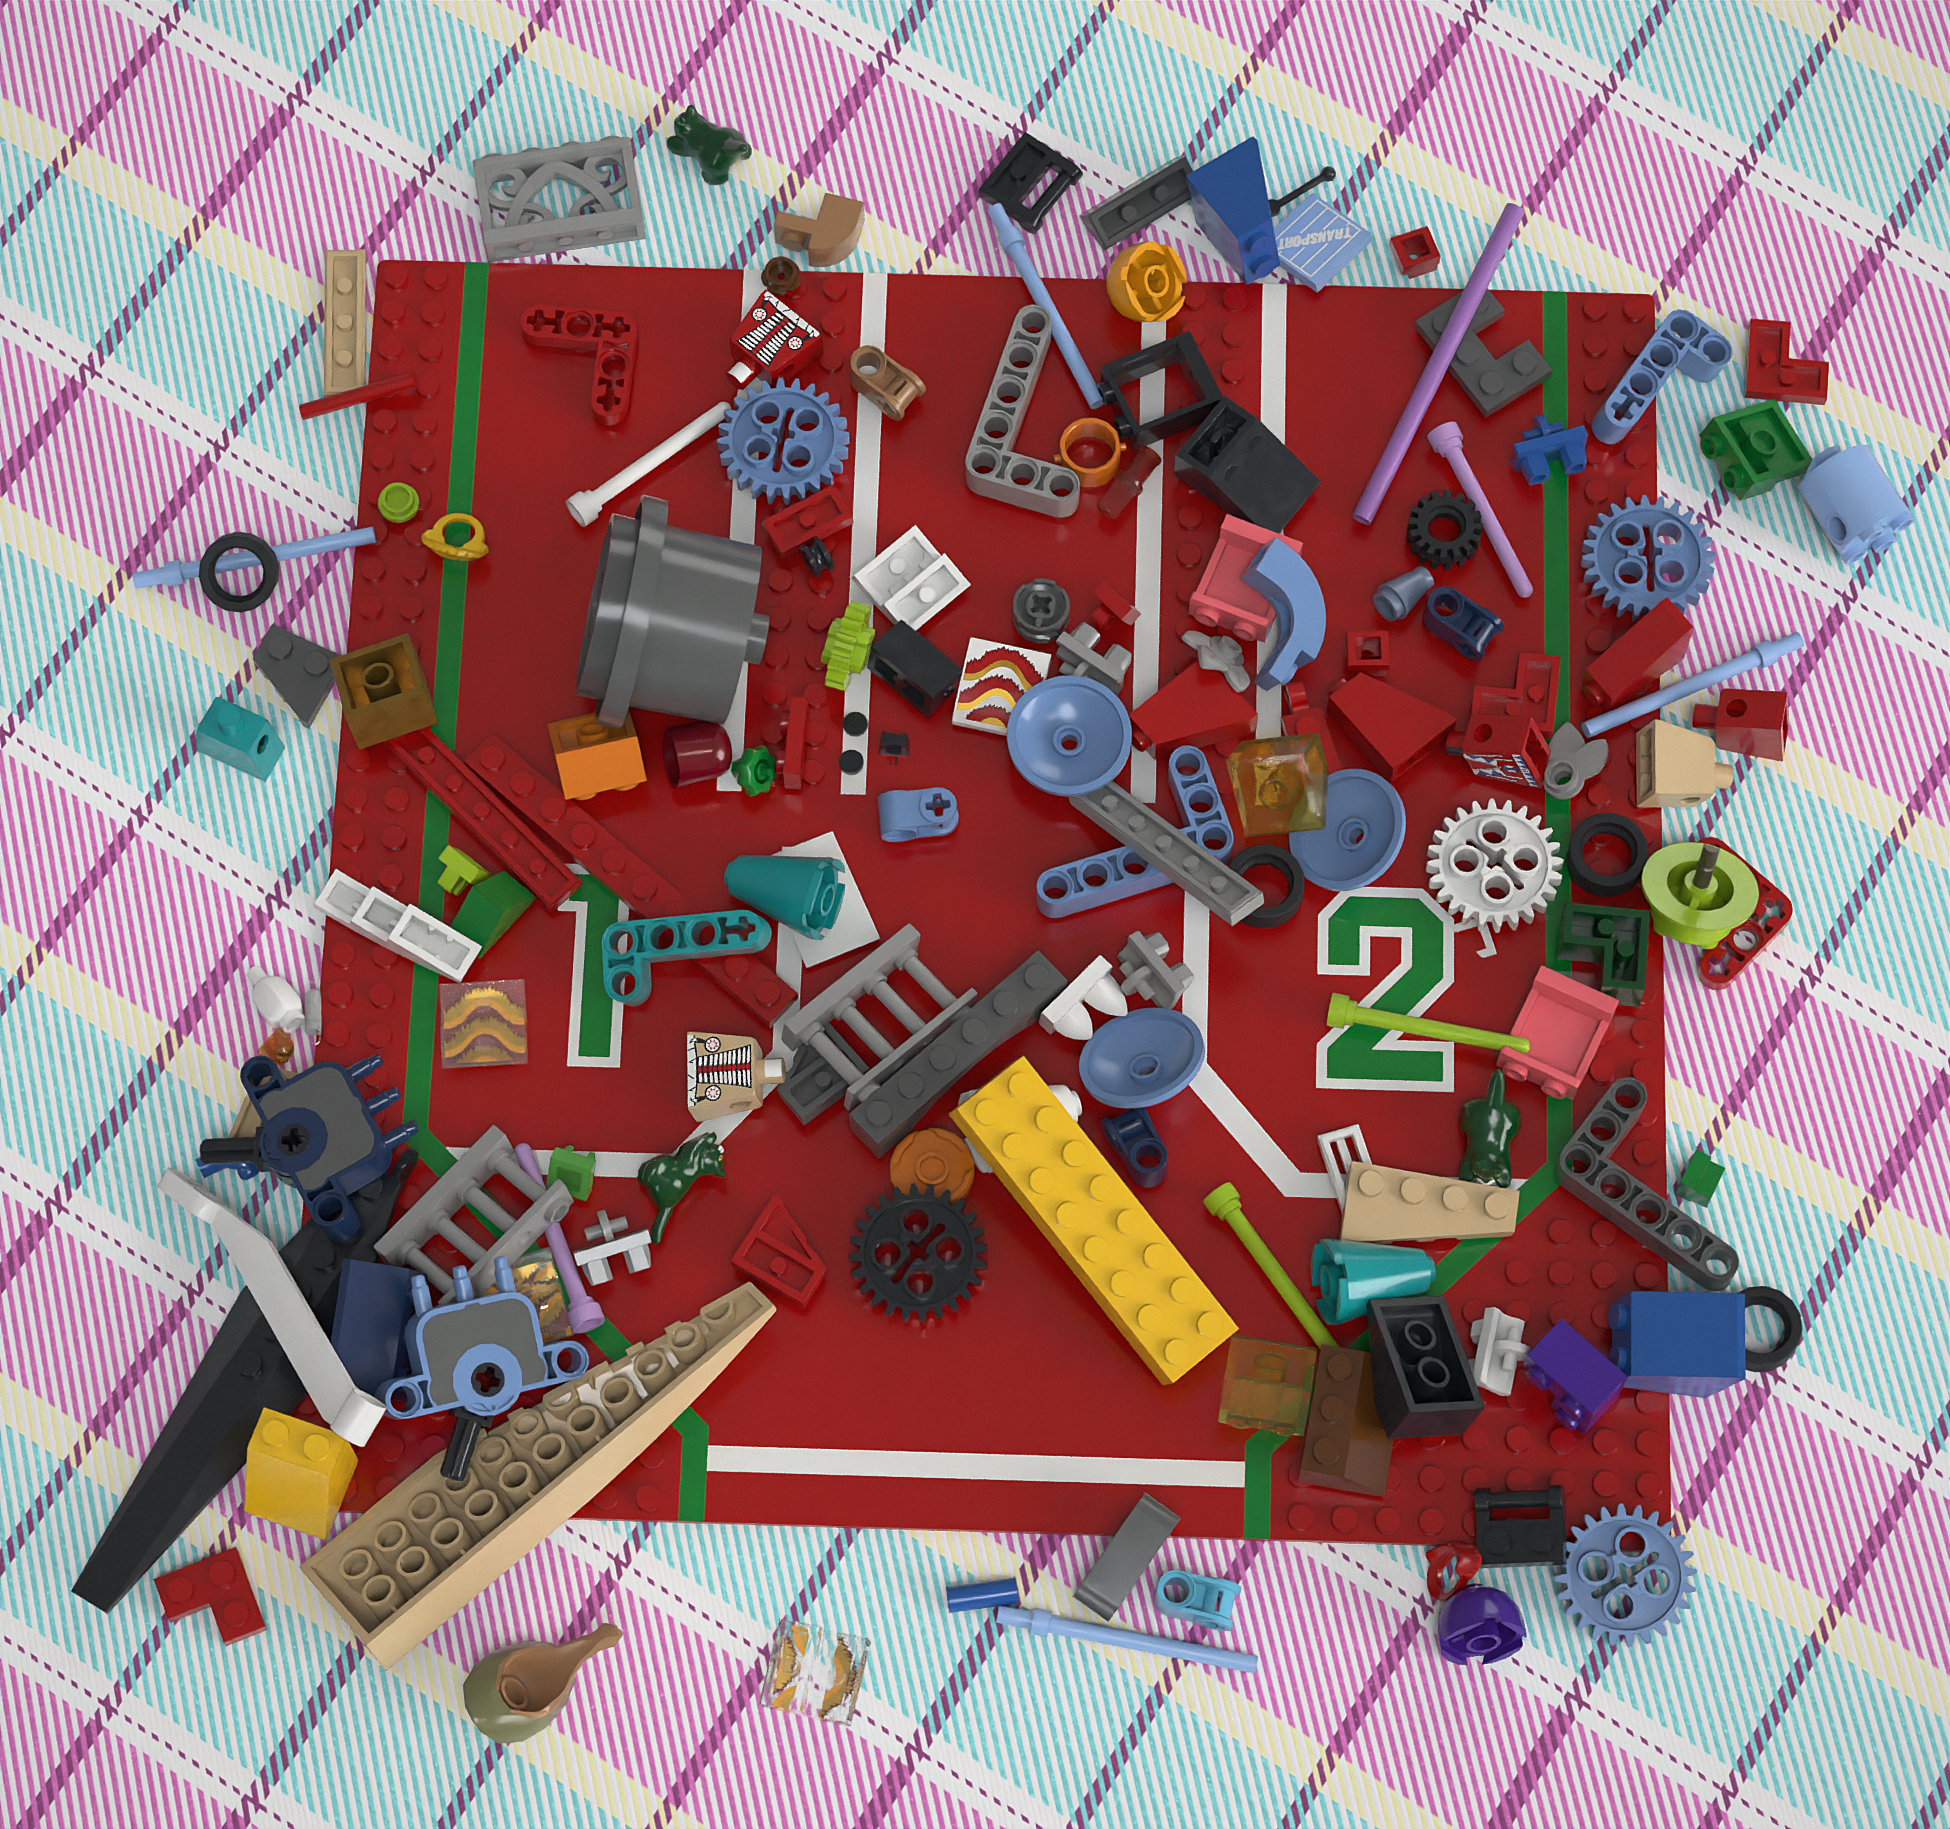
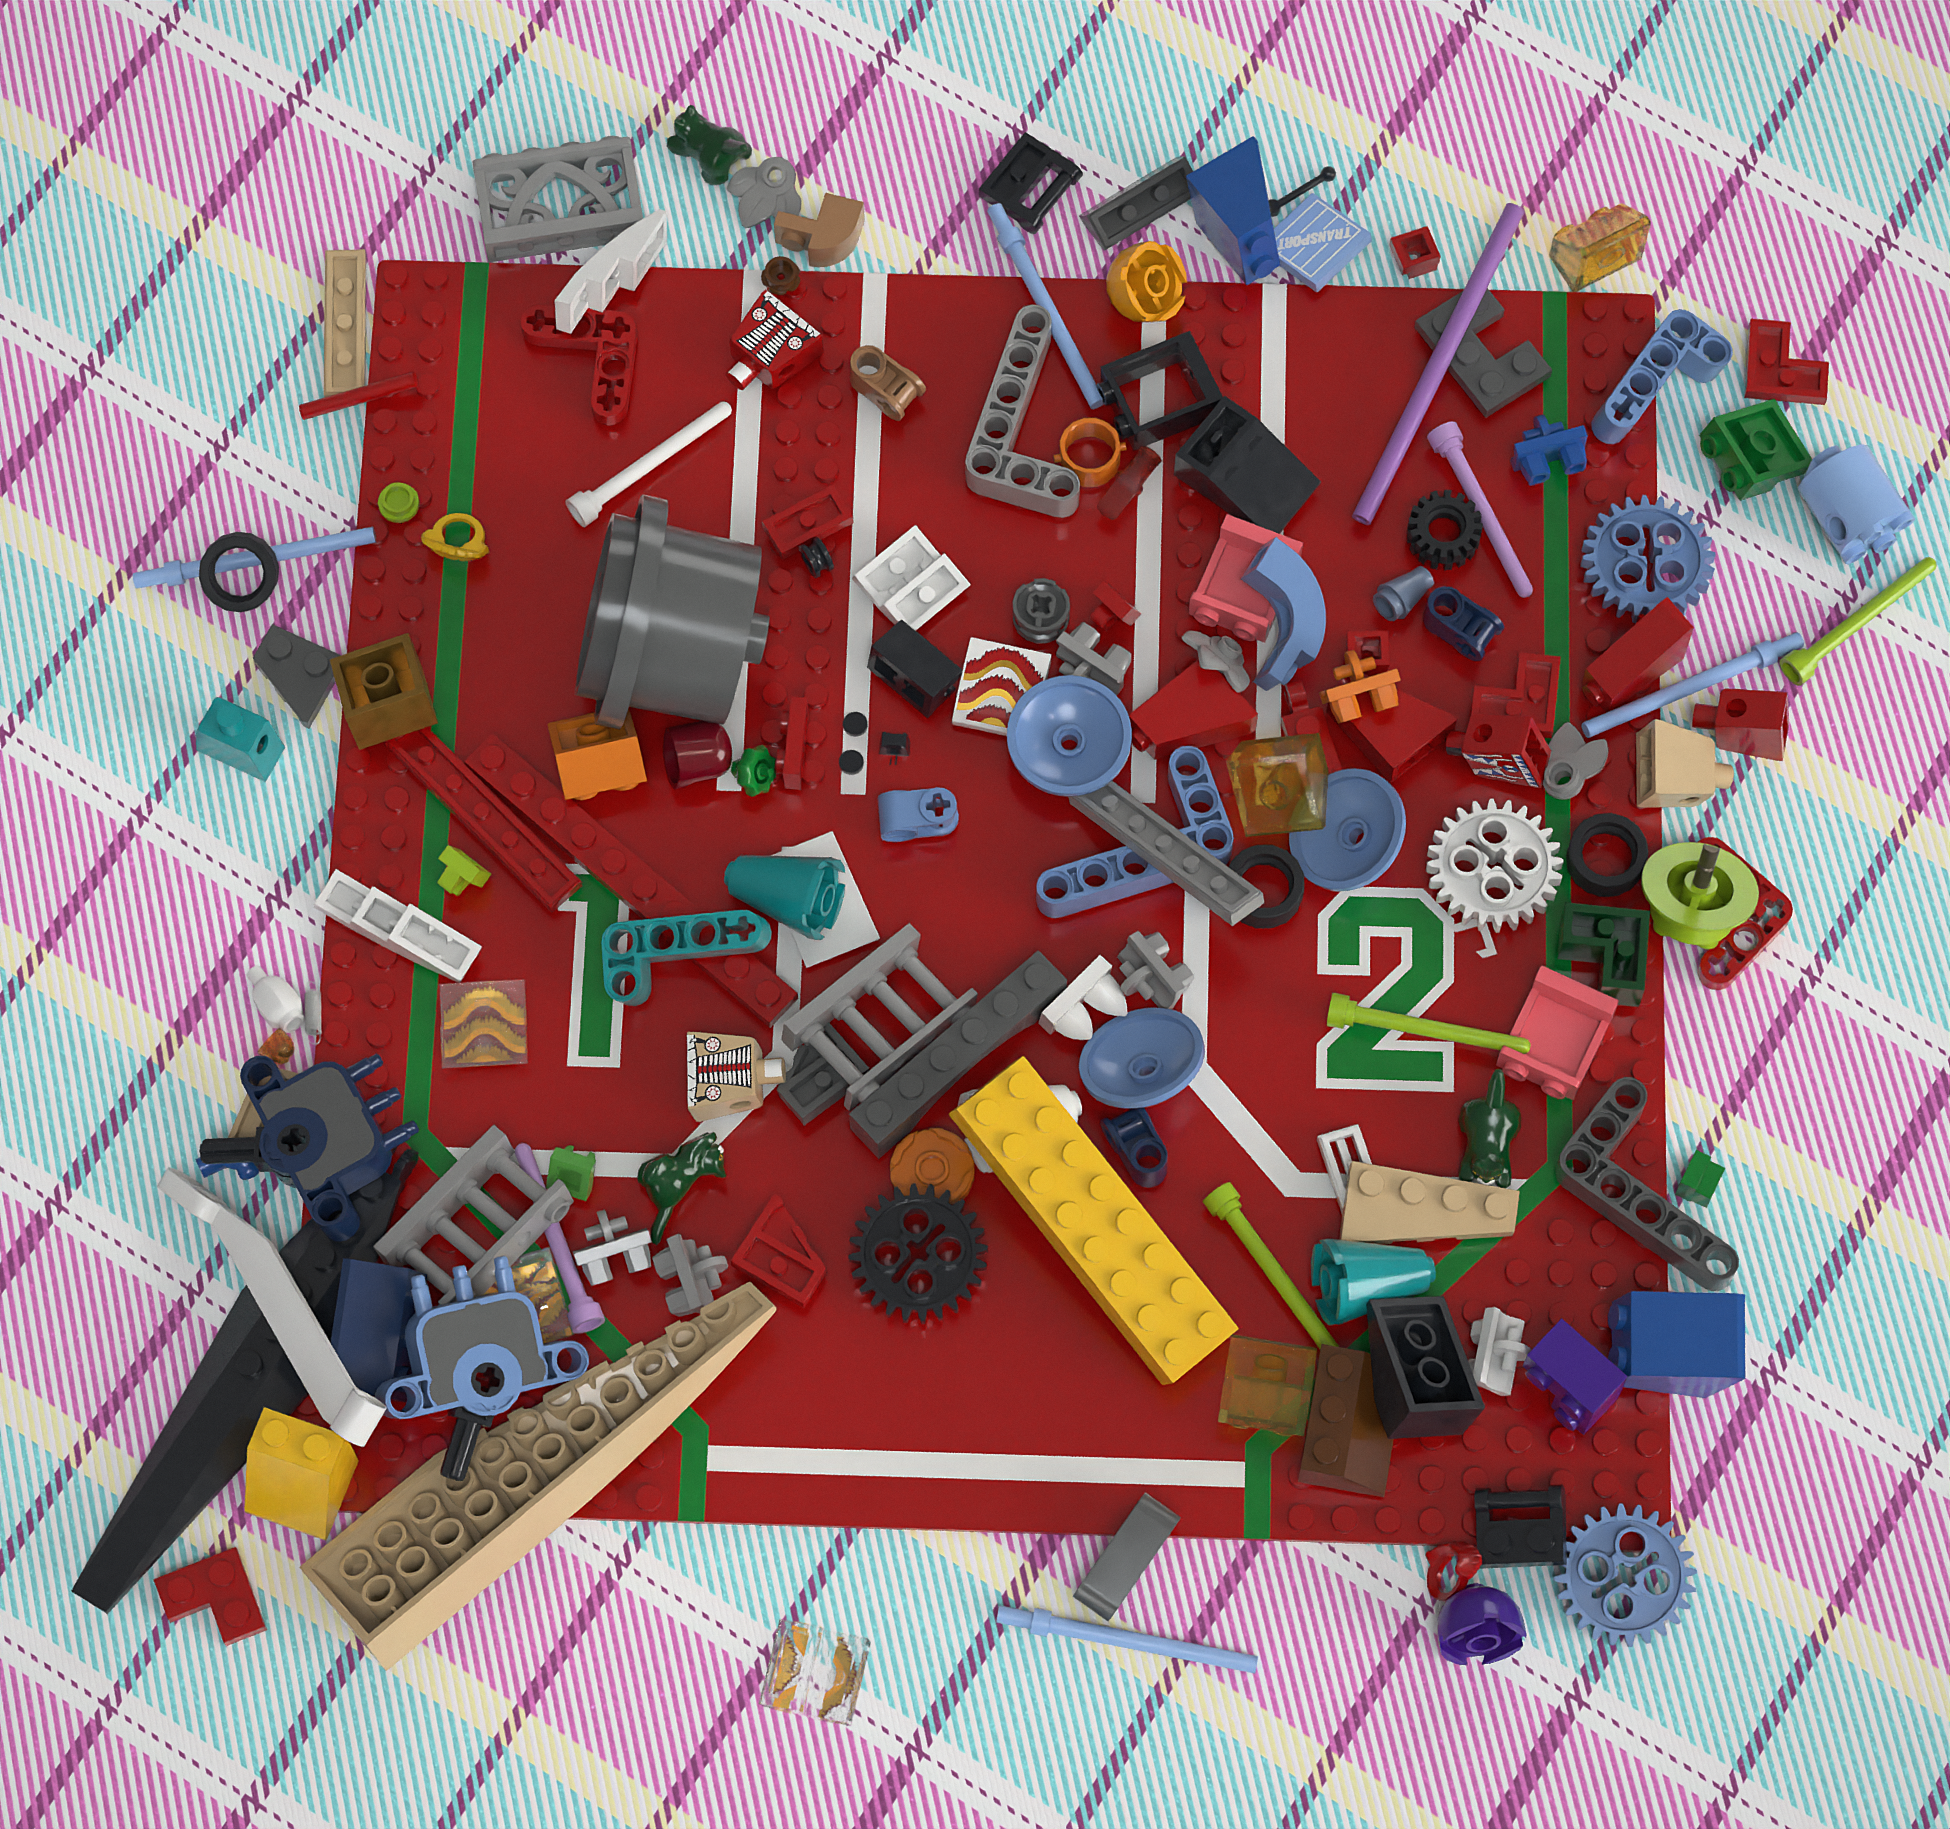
green slope [450,871,536,959] -> none
hat [463,1623,623,1744] -> none
medium blue gear [717,378,850,505] -> none
lime gear [821,601,875,691] -> none
blue axle [946,1578,1019,1613] -> none
medium azure piece [1154,1570,1241,1631] -> none
black tyre [1738,1286,1803,1372] -> none
none -> white slope [555,209,667,334]
none -> light grey hips [652,1234,728,1316]
none -> light grey plate [727,157,801,228]
none -> orange hips [1319,650,1401,724]
none -> clear yellow slope [1549,203,1651,292]
none -> lime piece [1779,557,1937,686]

